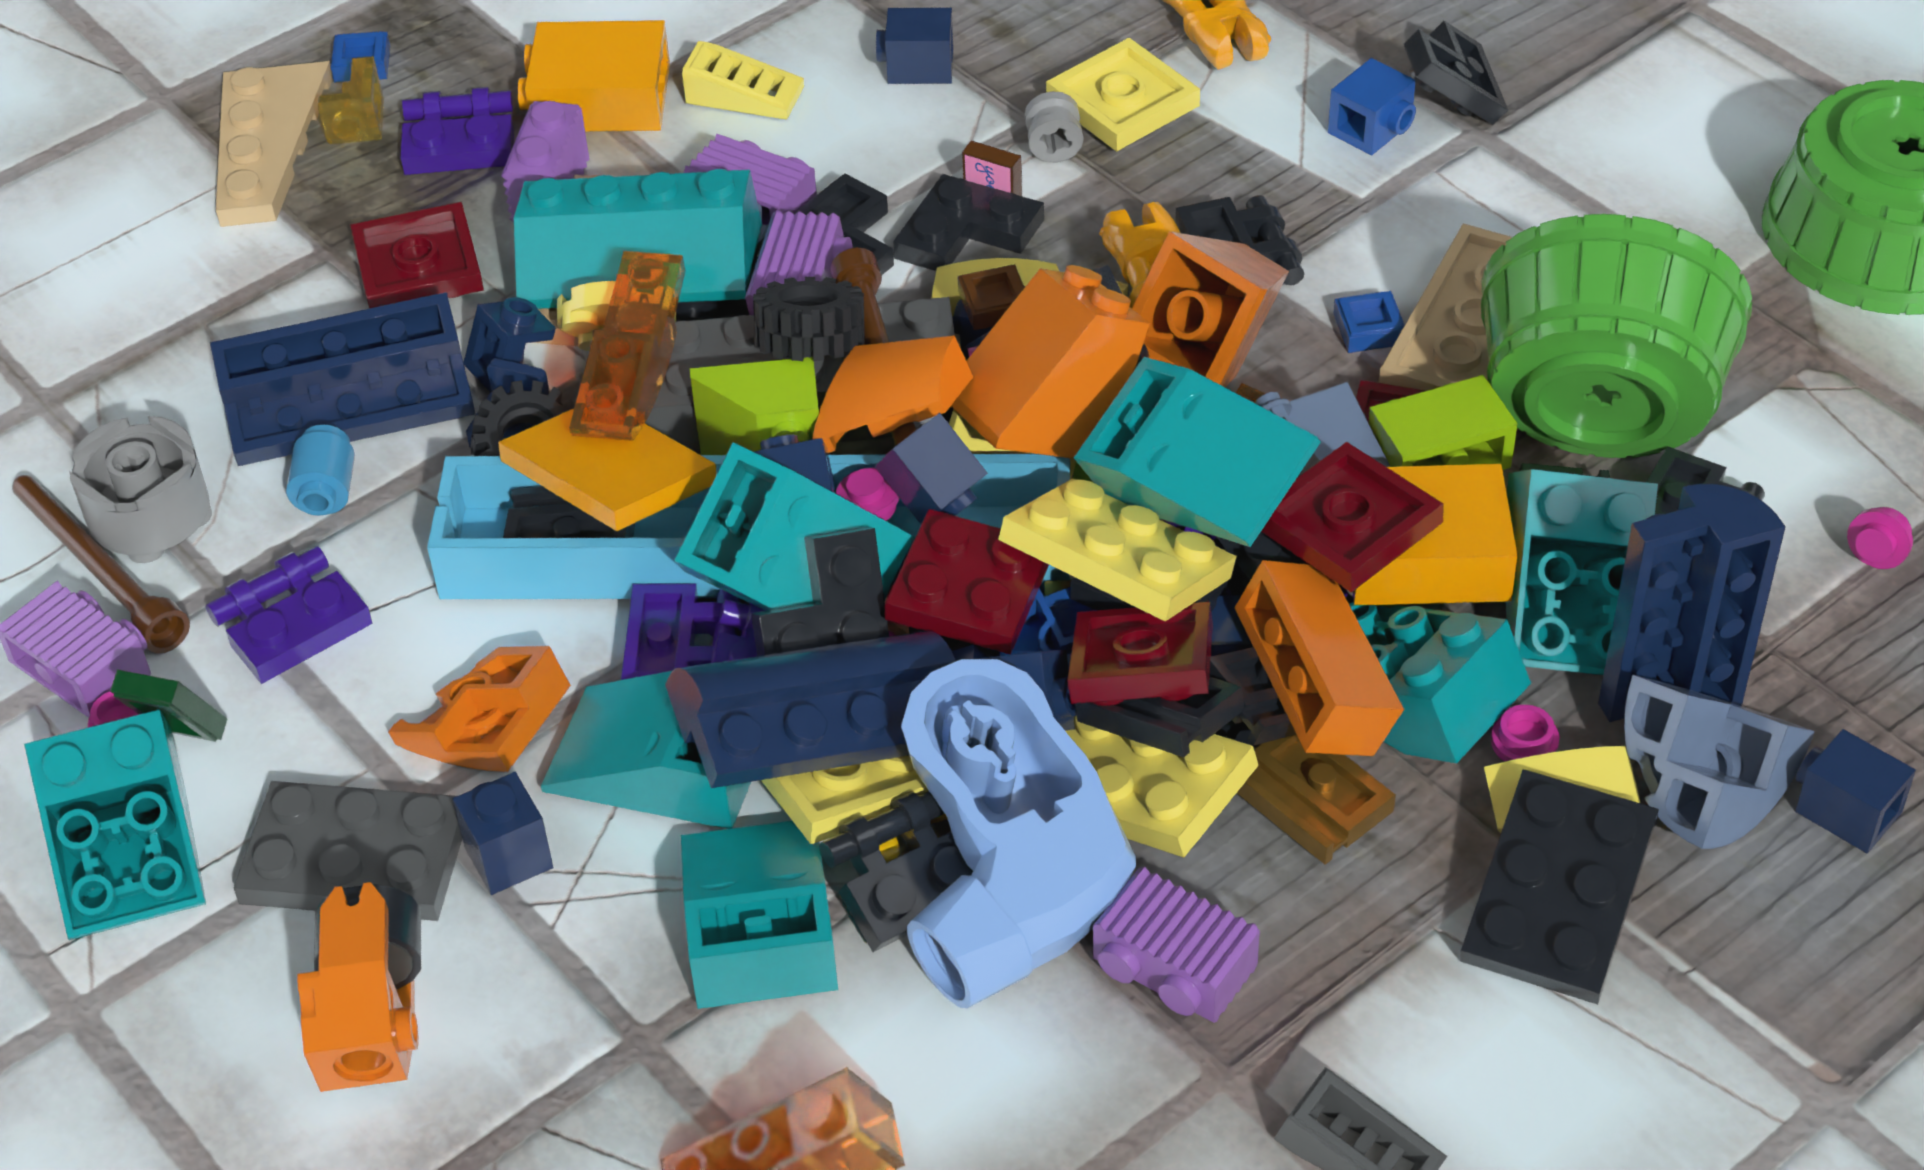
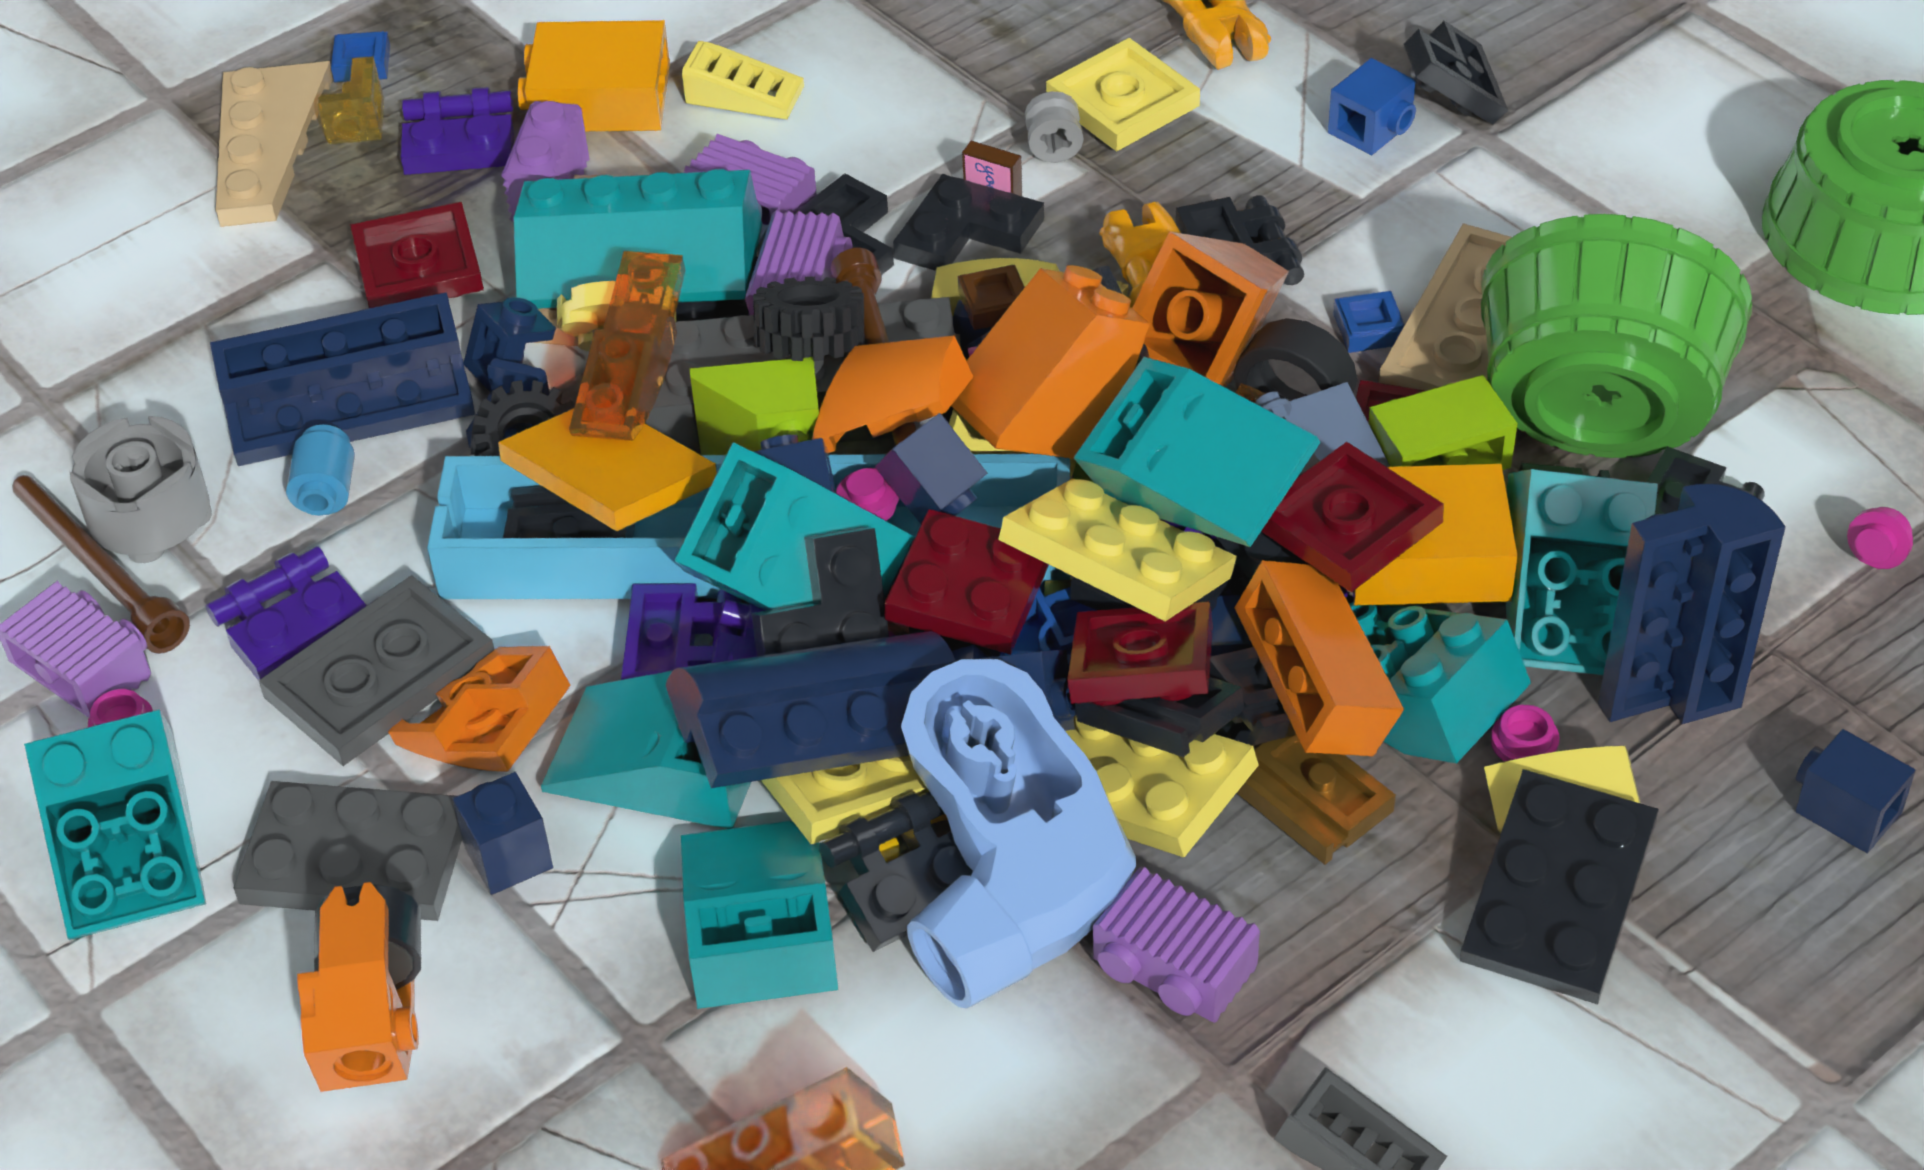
dark green tile [110,669,228,742] -> none
dark blue brick [876,7,954,84] -> none
sand blue brick [1624,675,1815,849] -> none
none -> dark grey plate [259,575,494,766]
none -> black tyre [1234,318,1357,403]

